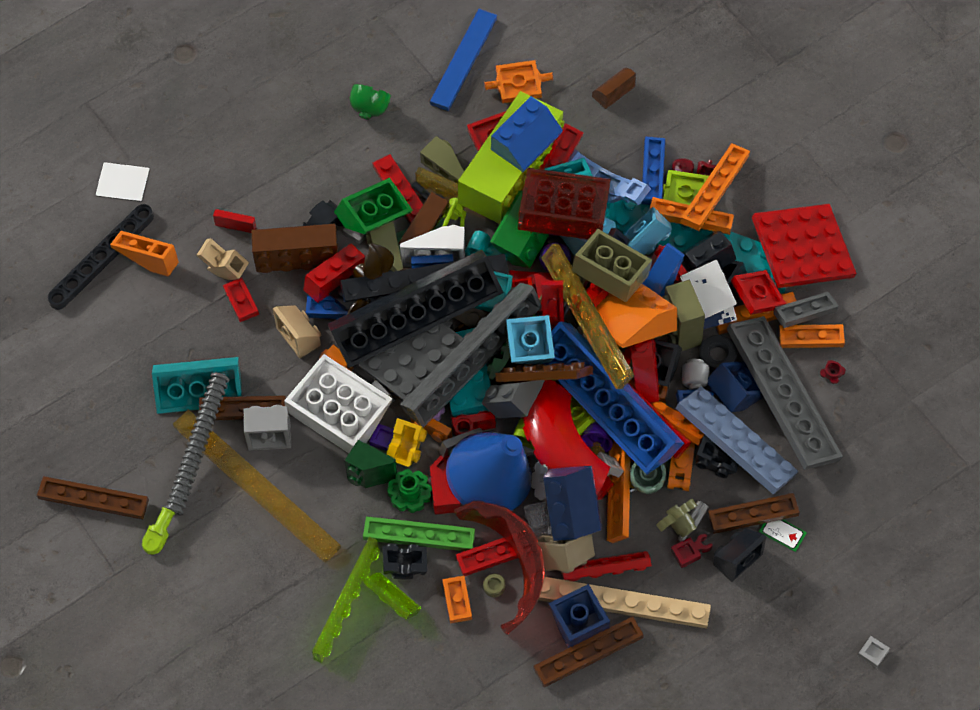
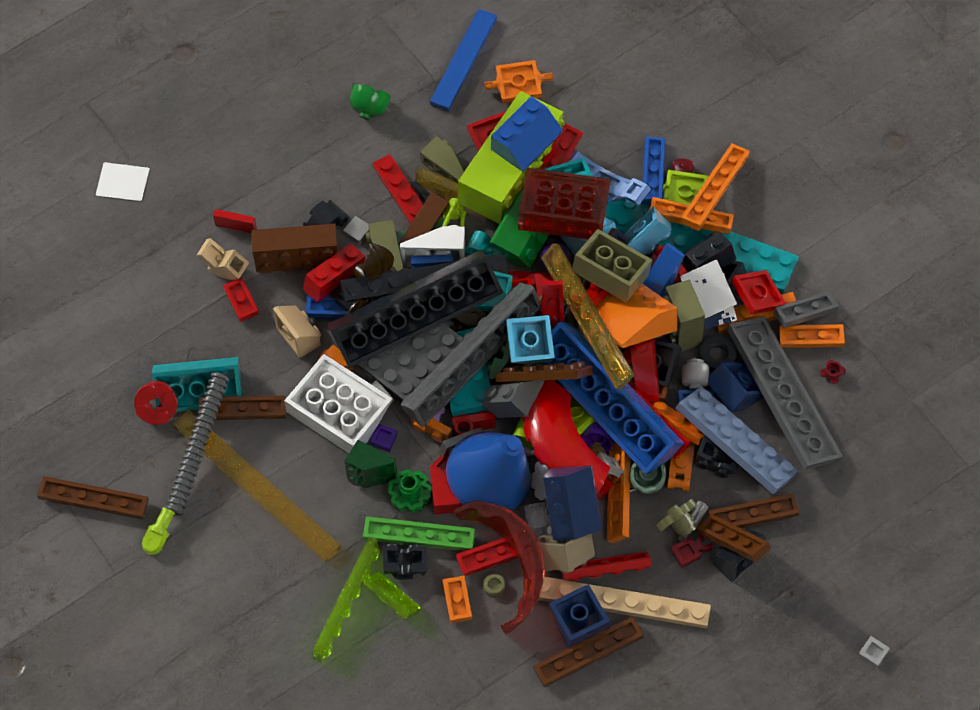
black beam [48,204,154,310] -> none
orange slope [110,231,179,277] -> none
light grey brick [244,405,291,451] -> none
green slope [334,178,413,234] -> none
yellow cylinder [387,418,427,467] -> none
reddish brown brick [592,68,636,109] -> none
dark red piece [697,160,716,176] -> none
red plate [752,204,856,288] -> none
white sticker [759,519,807,552] -> none
none -> red plate [134,381,178,425]
none -> reddish brown plate [696,514,771,562]

